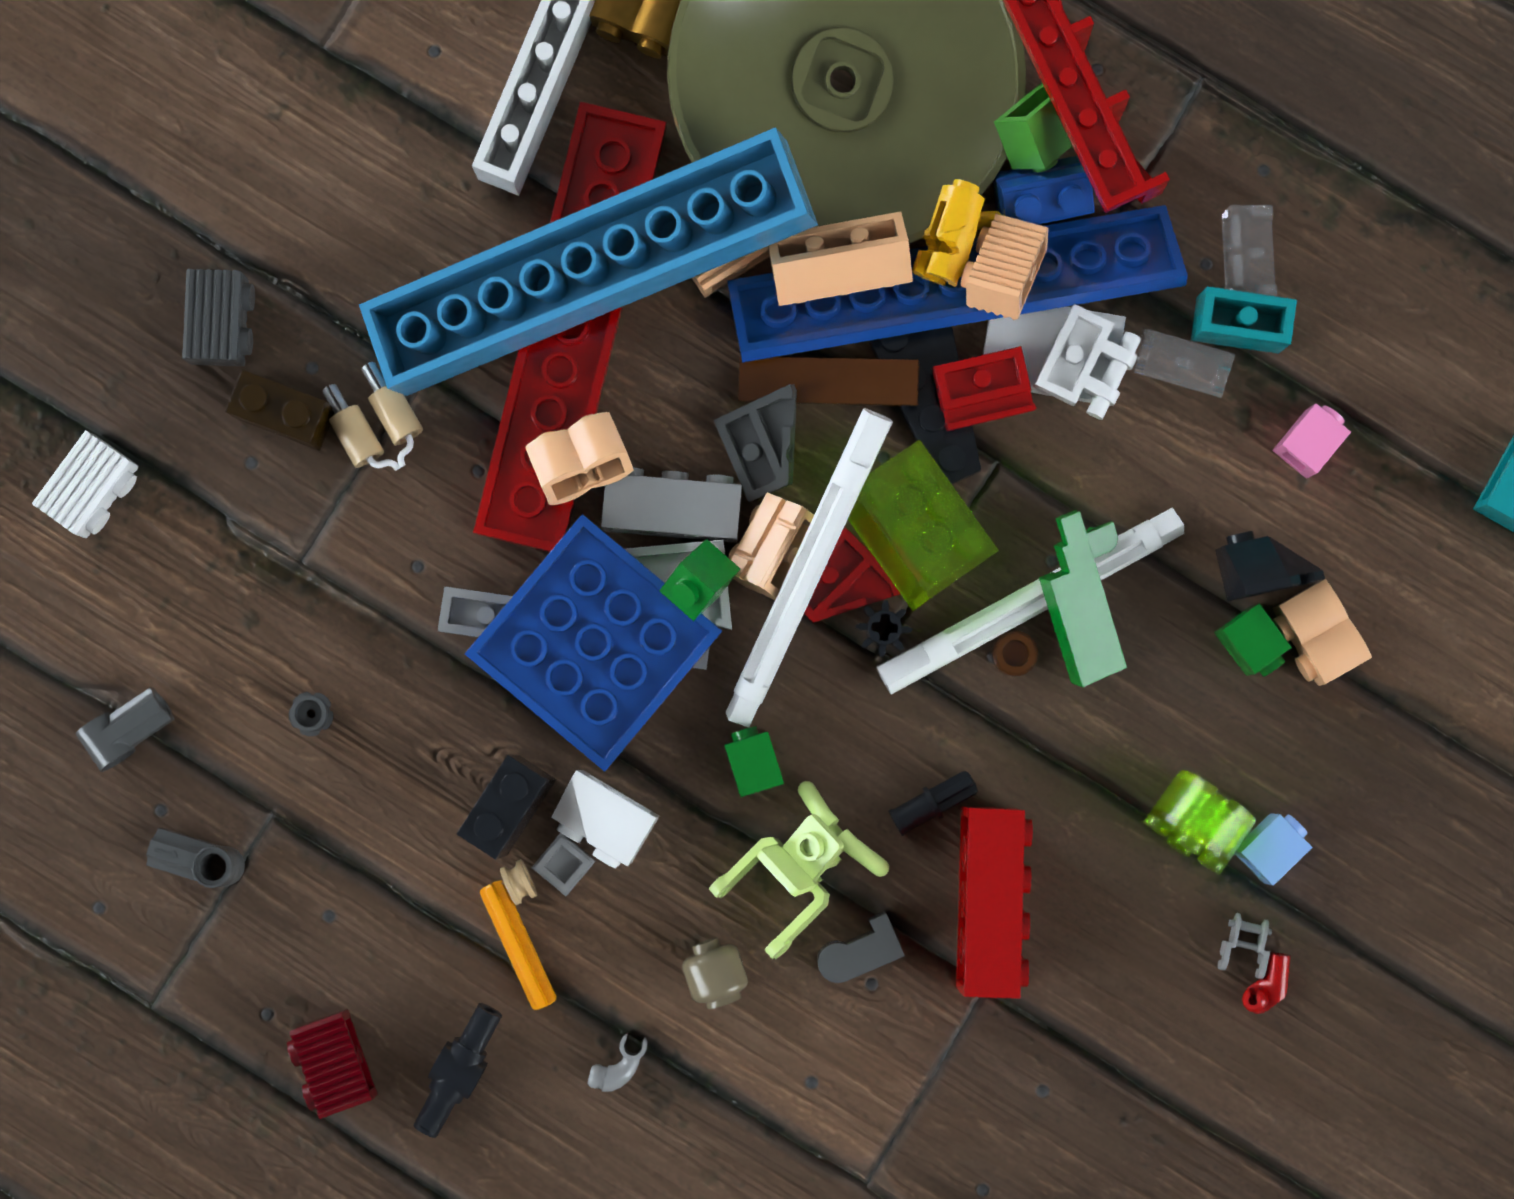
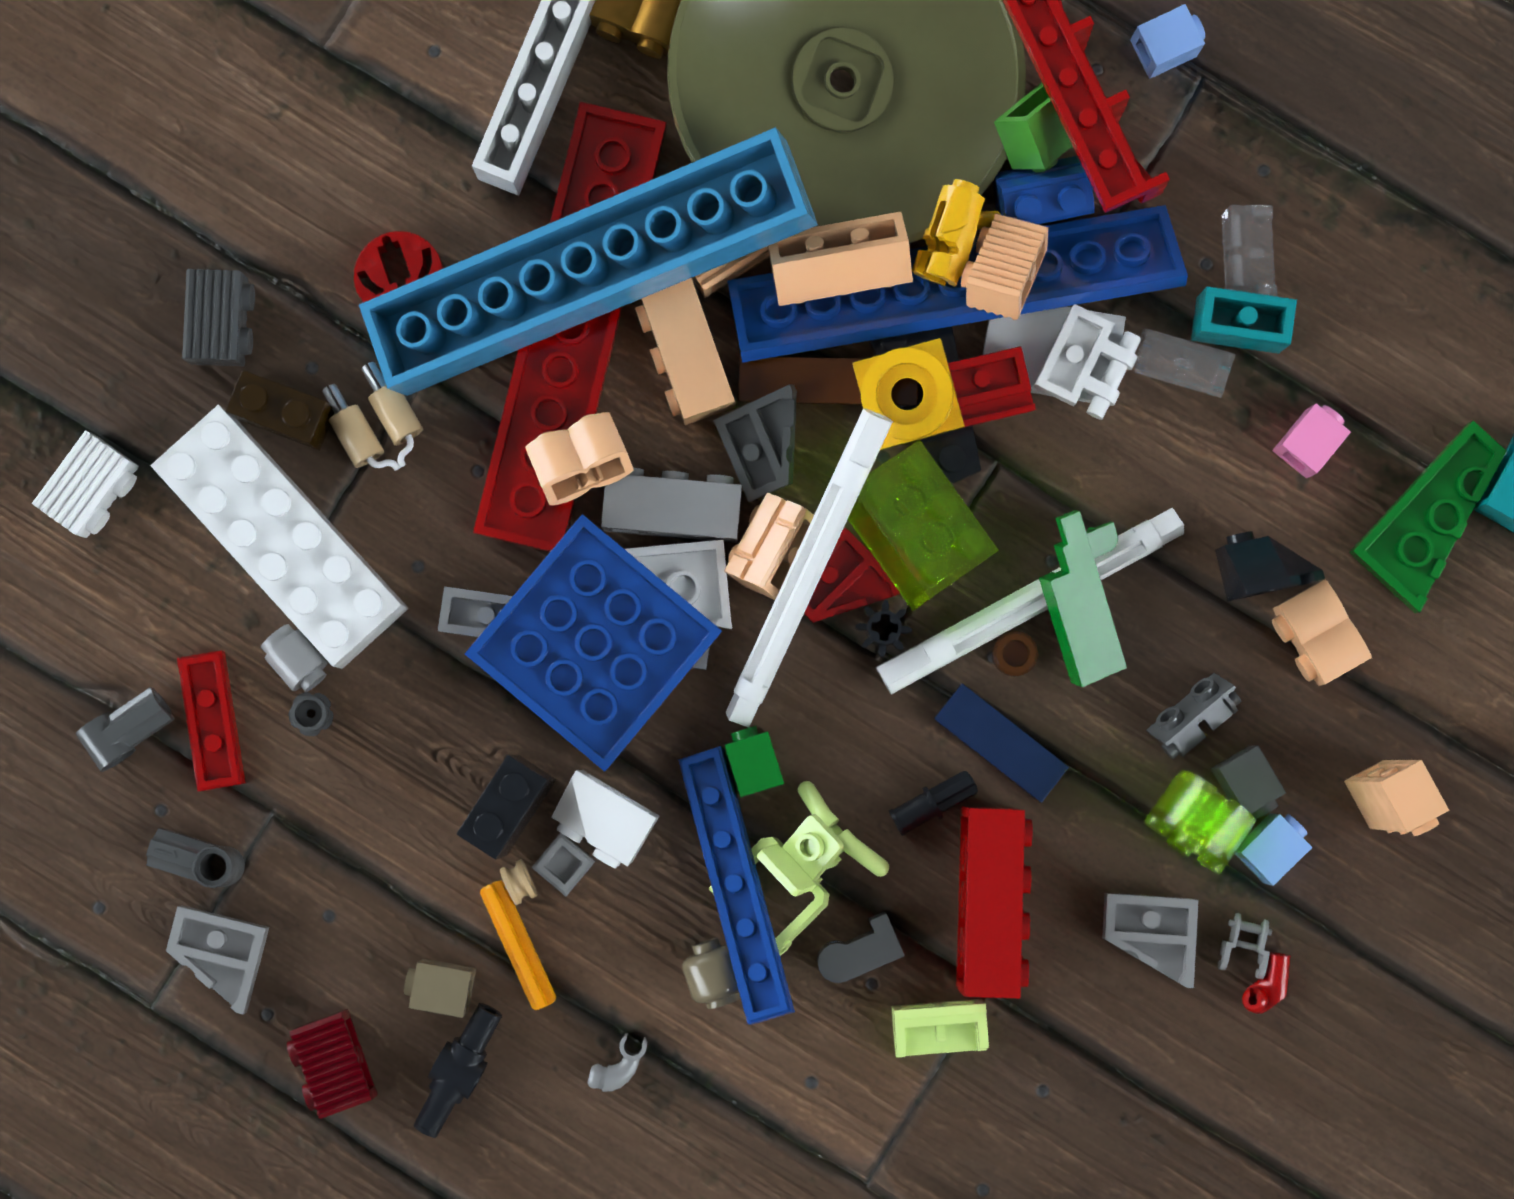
green brick [660,539,741,621] -> none
green brick [1214,603,1292,677] -> none
none -> white brick [150,404,409,669]
none -> light grey wing [166,905,269,1014]
none -> red tile [177,650,246,792]
none -> light grey brick [261,624,328,692]
none -> red piece [354,231,445,303]
none -> dark tan brick [404,958,477,1018]
none -> light nougat brick [635,278,735,425]
none -> blue tile [678,746,795,1025]
none -> yellow piece [852,338,965,450]
none -> yellowish green hinge [891,999,989,1057]
none -> dark blue tile [934,683,1069,803]
none -> light grey wing [1102,893,1199,988]
none -> light blue brick [1130,4,1205,79]
none -> dark grey hinge [1146,673,1242,759]
none -> dark grey brick [1210,745,1286,819]
none -> light nougat brick [1344,760,1450,836]
none -> green wing [1349,420,1507,614]

